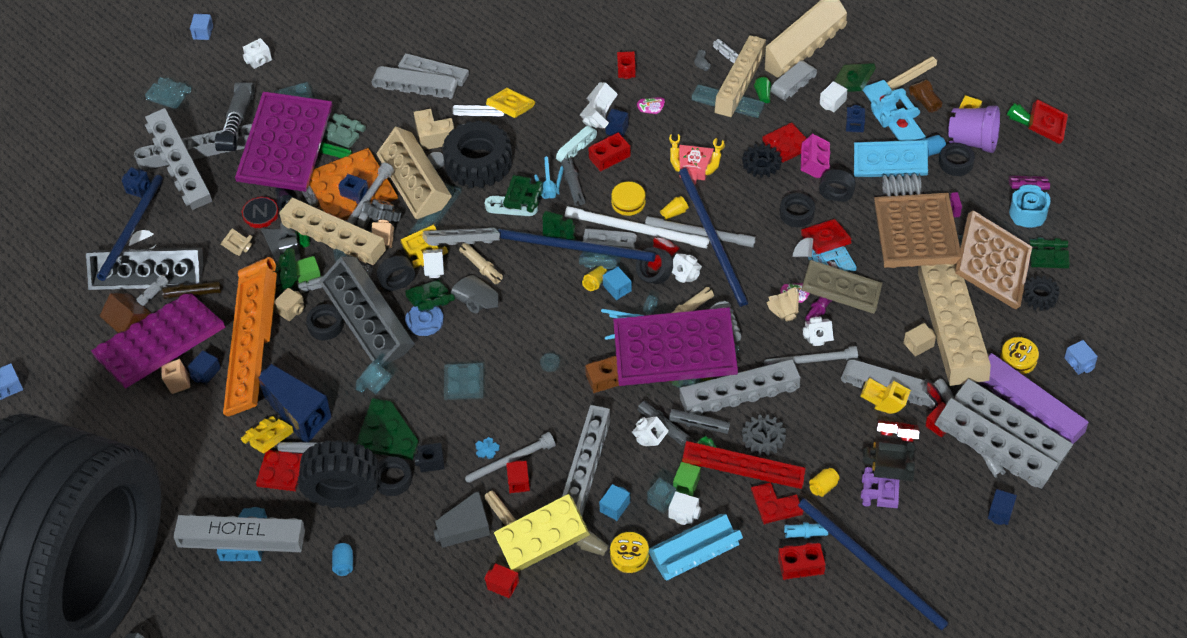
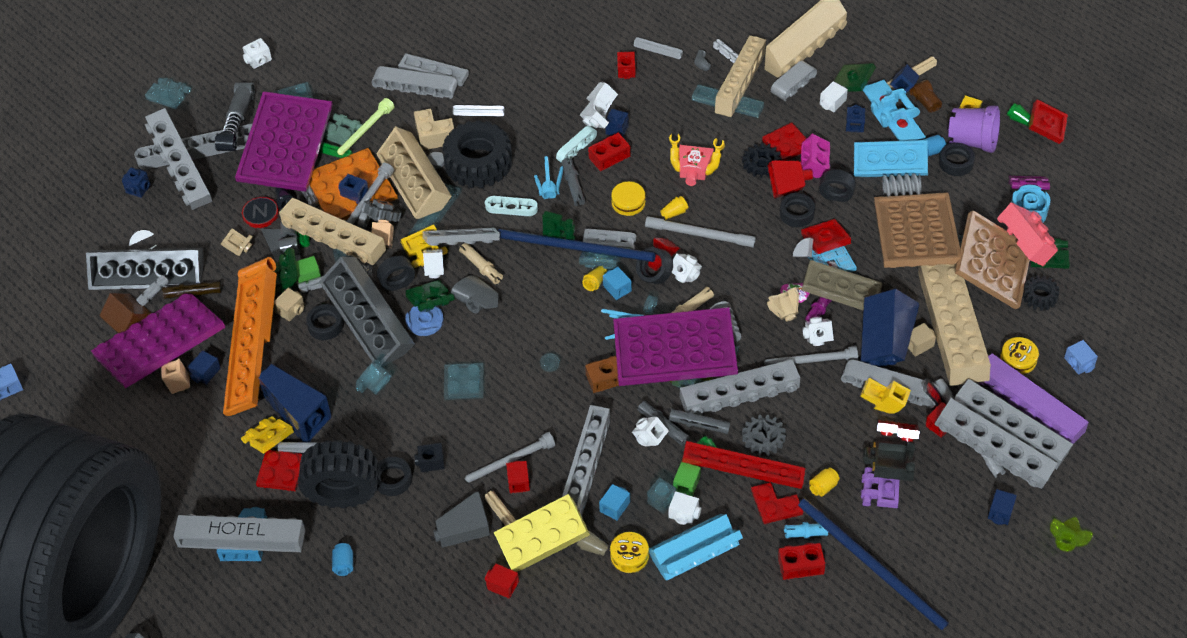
dark blue piece [97,175,163,281] -> none
medium blue brick [190,14,213,40] -> none
dark green plate [356,398,419,460] -> none
dark azure plant [475,437,500,459] -> none
yellow tile [486,88,535,118] -> none
dark green plate [503,175,543,213] -> none
white piece [565,206,709,249] -> none
sticker [637,97,665,114] -> none
dark blue piece [679,168,748,307] -> none
green cone [754,77,771,104] -> none
magenta tile [950,192,962,218] -> none
none -> yellowish green piece [337,98,394,155]
none -> light grey axle [634,37,683,59]
none -> red torso [767,161,813,198]
none -> dark blue slope [861,289,919,367]
none -> dark blue brick [890,64,919,93]
none -> coral wedge [997,202,1058,266]
none -> clear neon green plate [1050,517,1093,552]

